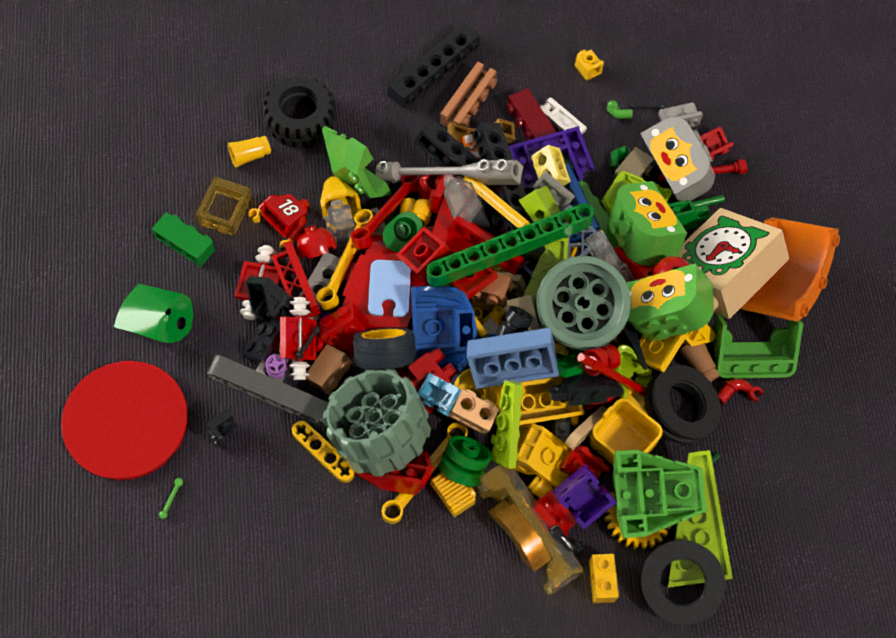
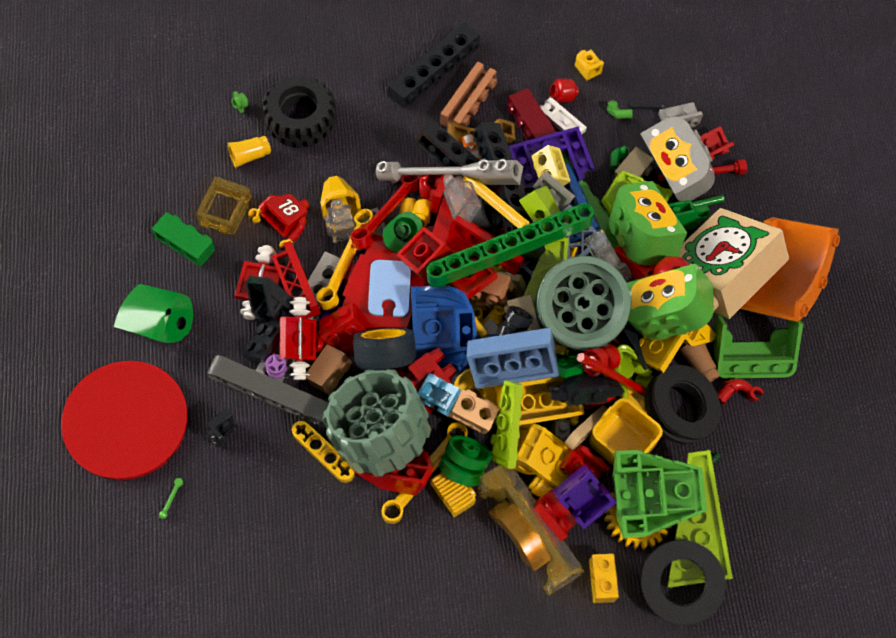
black hinge [295,326,320,360] -> none
red cylinder [297,225,337,260] -> none
bright green wedge [322,126,392,198] -> none
black arm [550,525,586,556] -> none
none -> bright green plate [231,91,248,113]
none -> red head [550,79,578,103]

